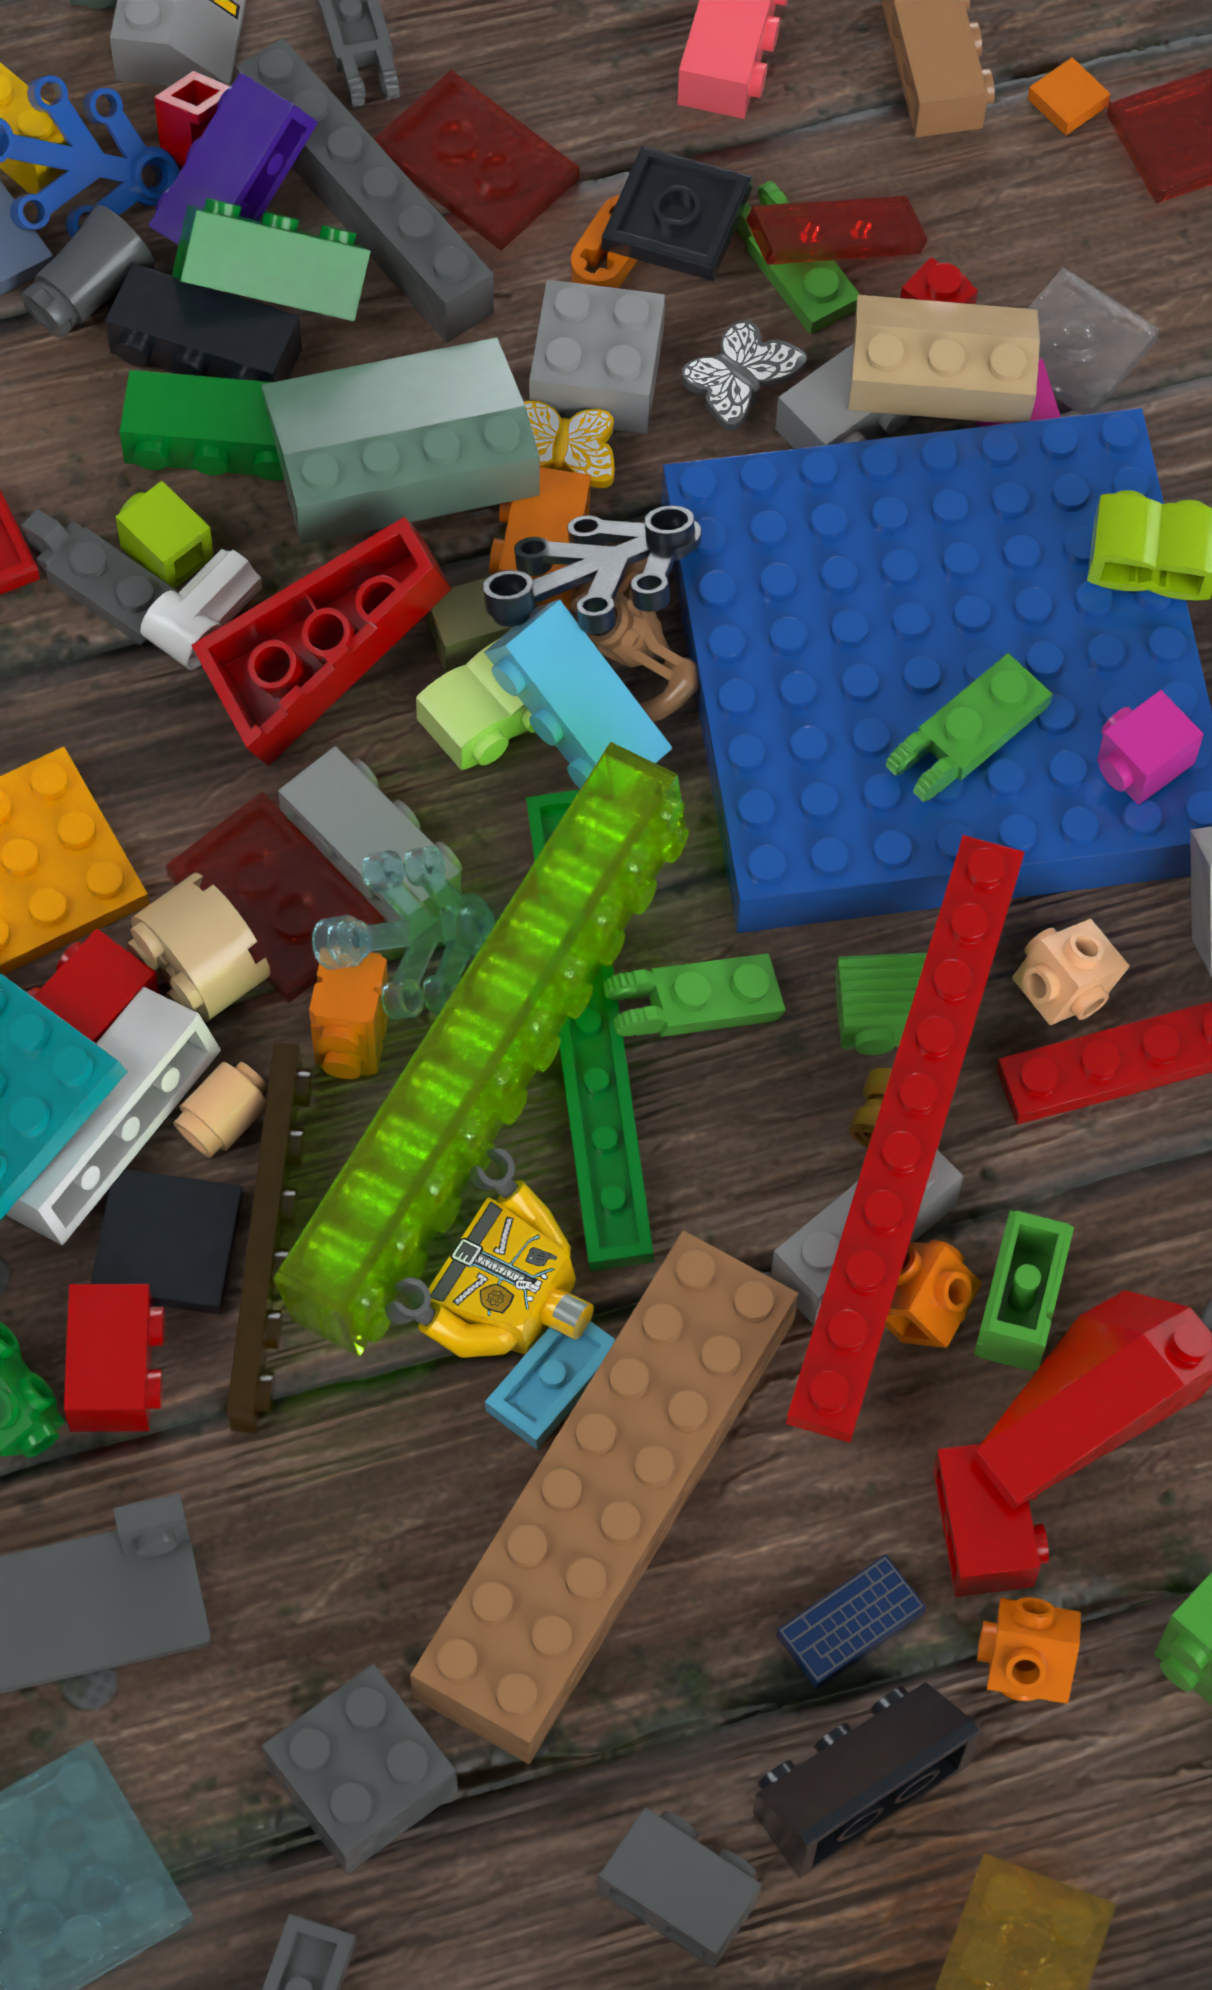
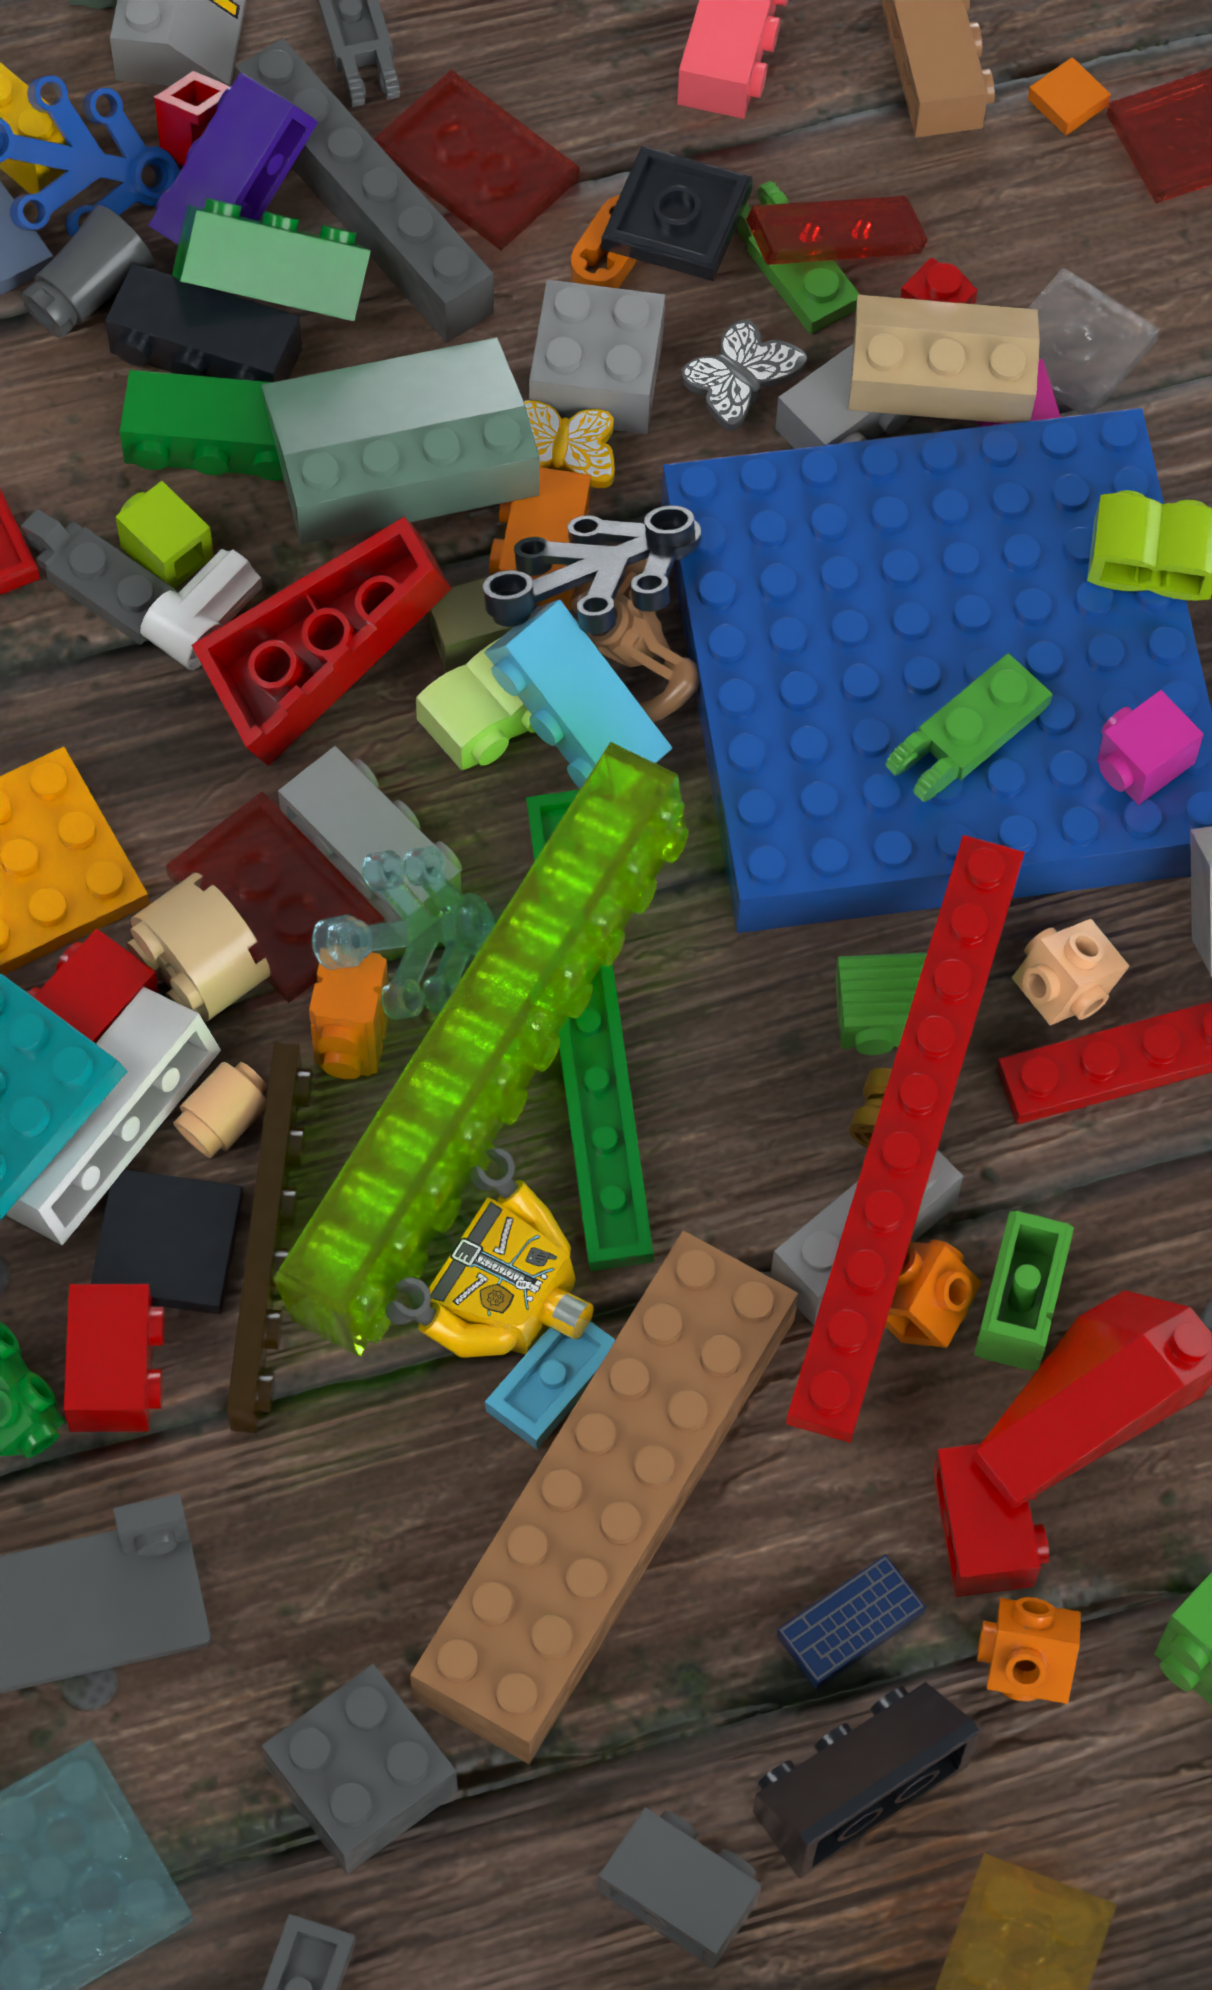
bright green hinge [603,953,786,1037] -> none

